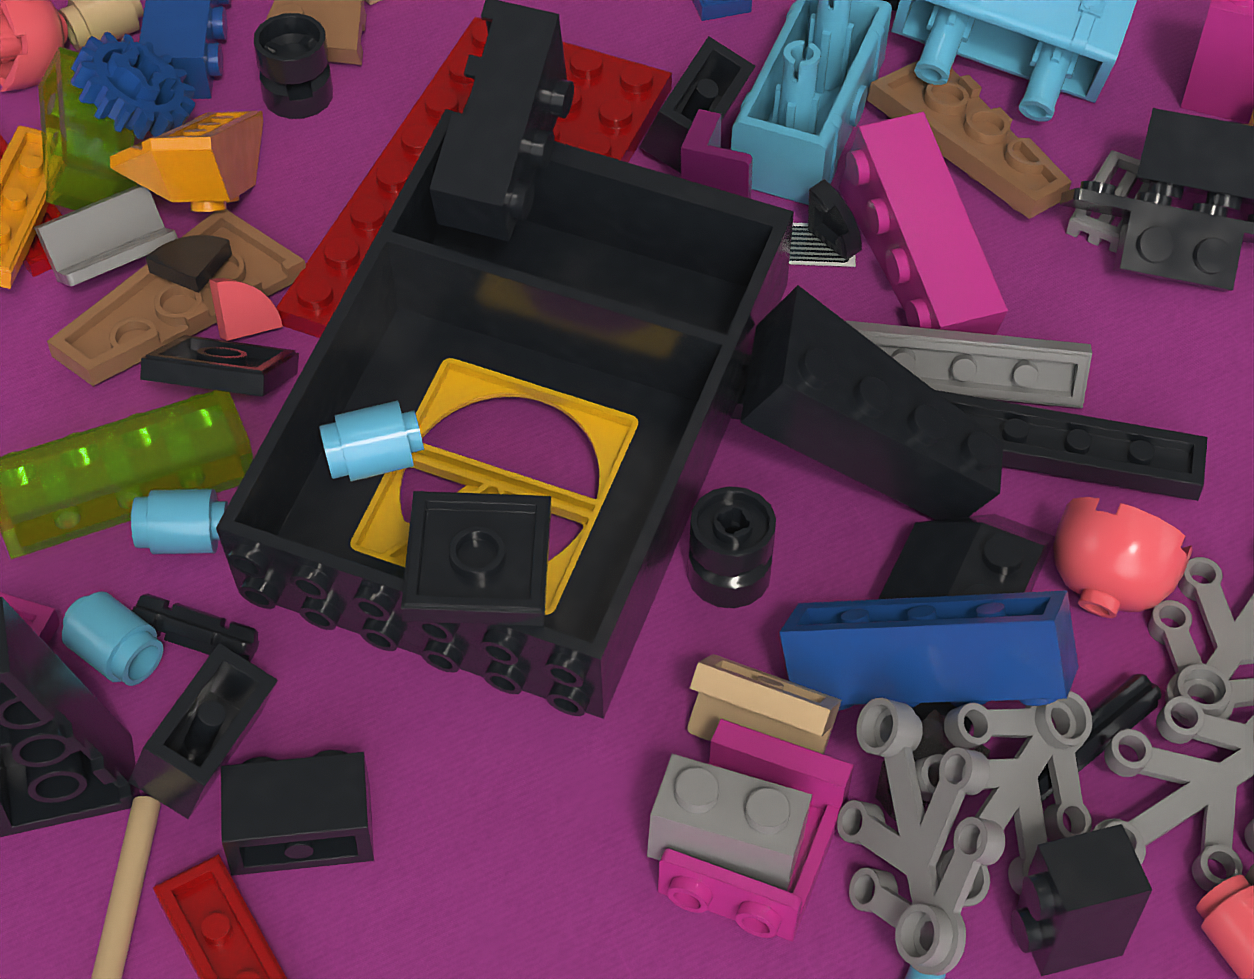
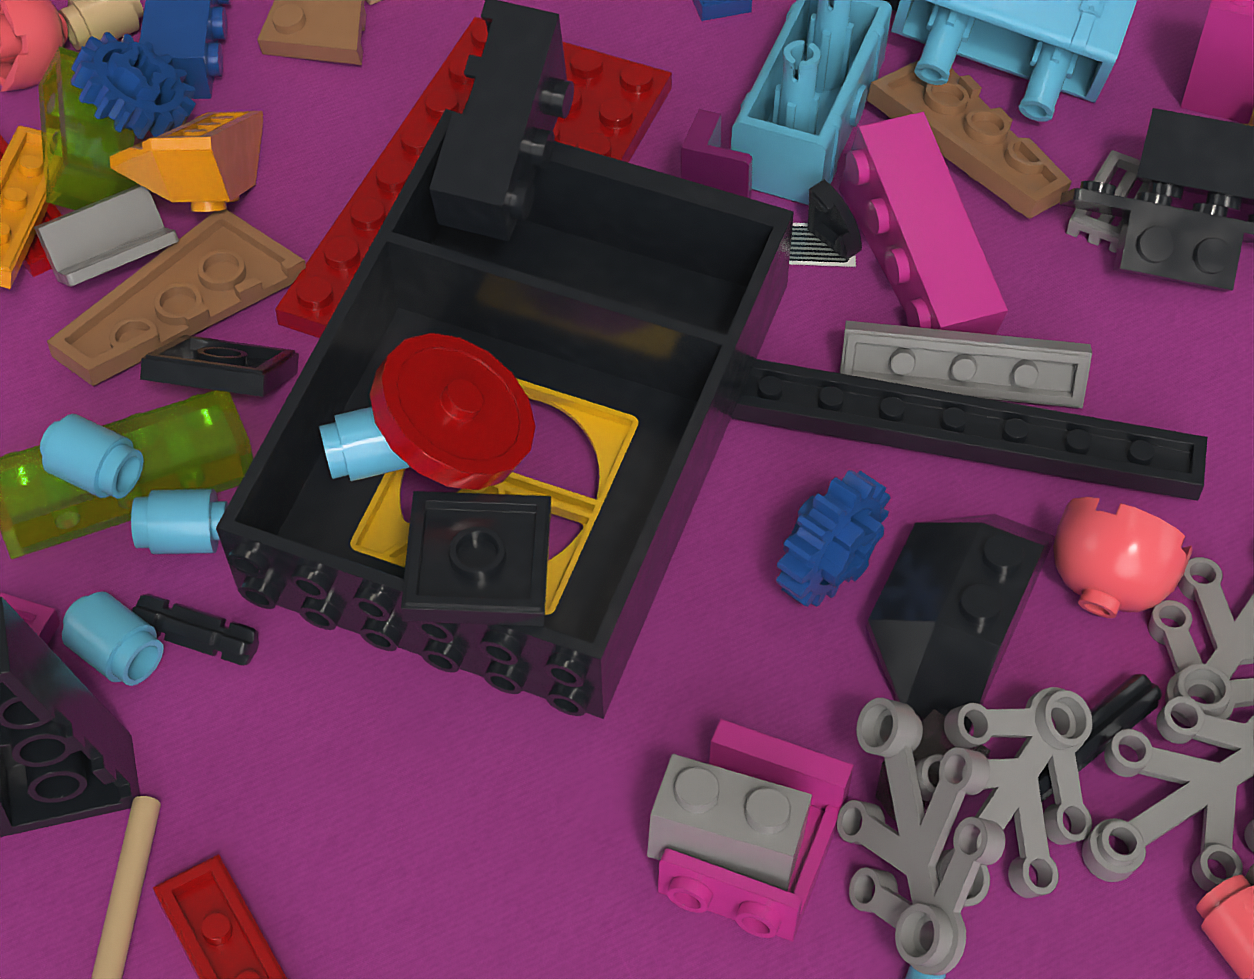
black brick [129,643,278,819] -> none
black tile [146,235,232,293] -> none
coral tile [209,278,283,341] -> none
black brick [221,750,374,876] -> none
black wheel [254,13,333,119] -> none
black brick [640,36,755,173] -> none
black wheel [687,486,776,609] -> none
tan panel [688,654,842,754] -> none
black wedge [740,285,1004,520] -> none
blue brick [779,590,1079,711] -> none
black brick [1011,824,1152,976] -> none
none -> medium azure brick [40,414,144,499]
none -> red wheel [370,333,536,490]
none -> blue gear [776,470,891,607]

